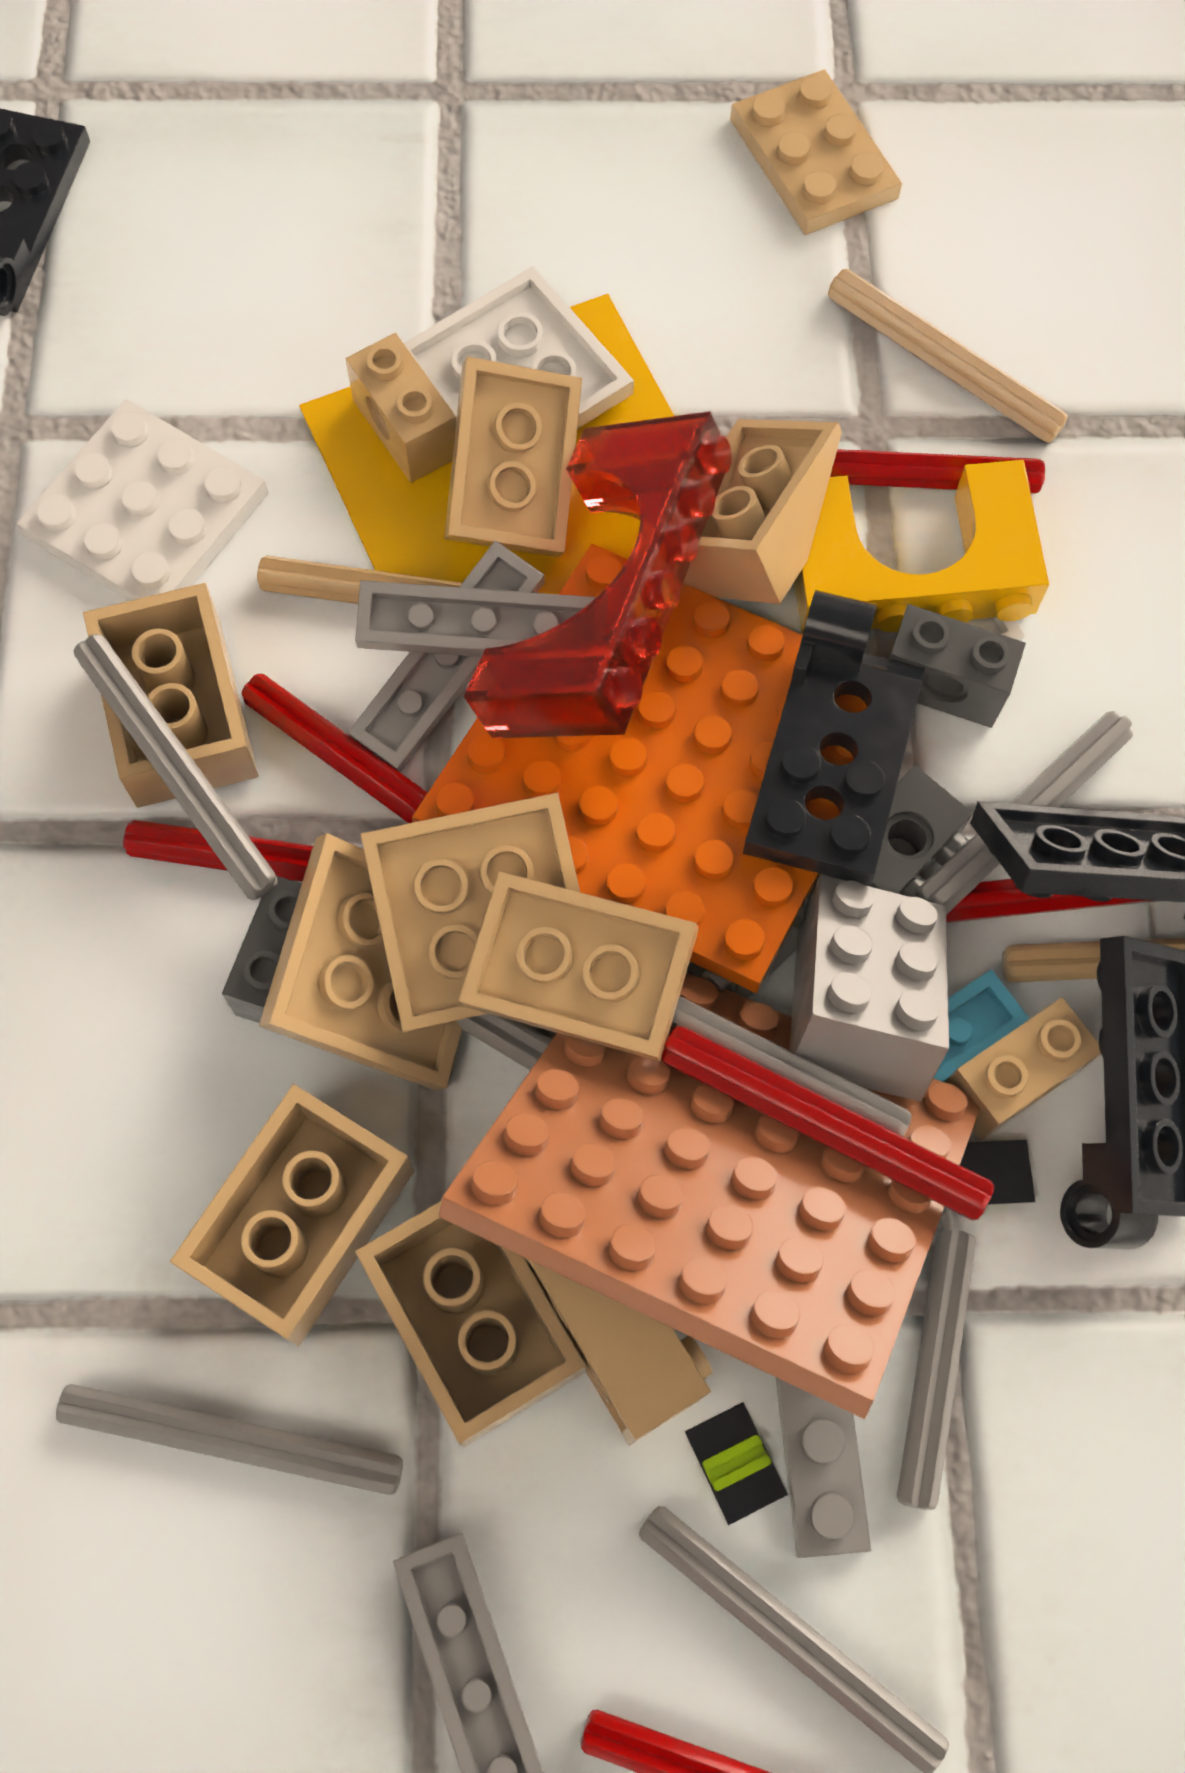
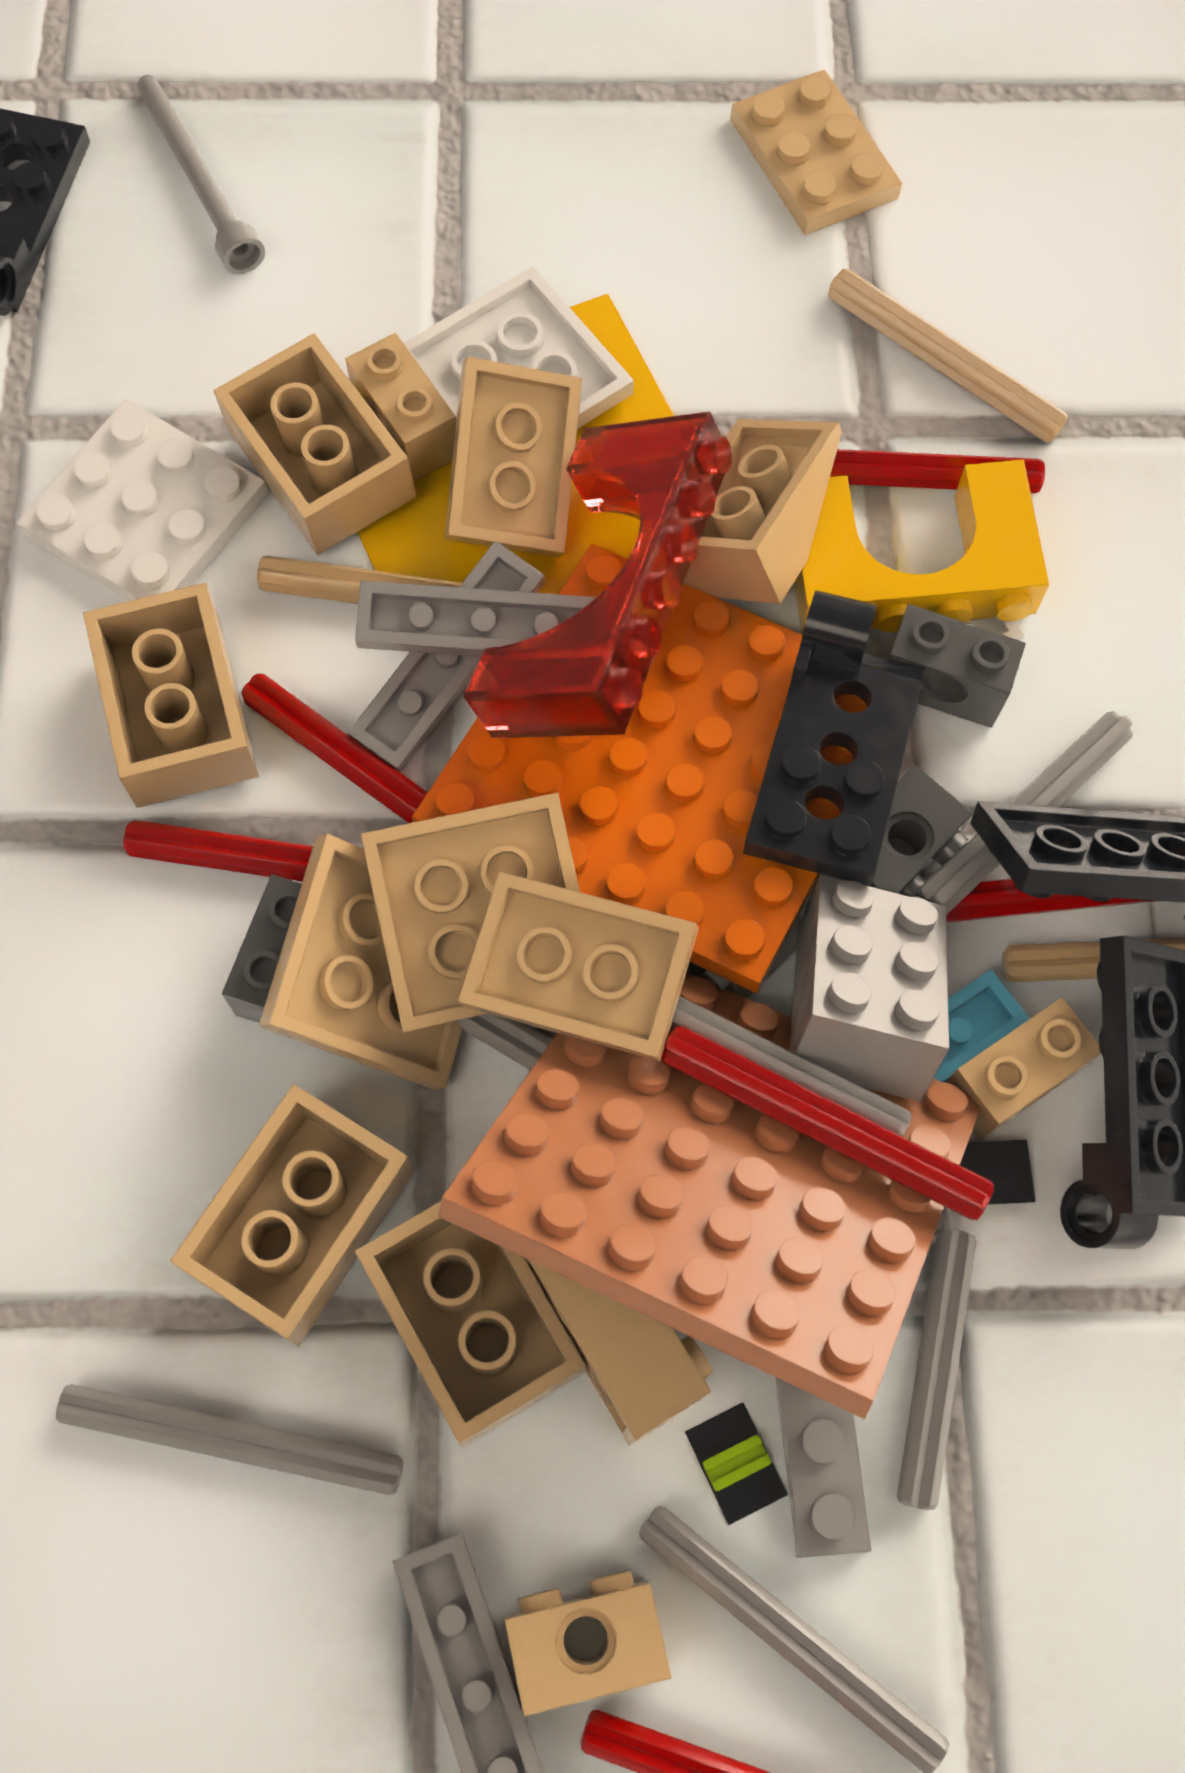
light grey axle [73,634,278,900] -> none
none -> light grey piece [138,75,265,274]
none -> tan brick [213,333,417,556]
none -> tan brick [505,1570,672,1716]

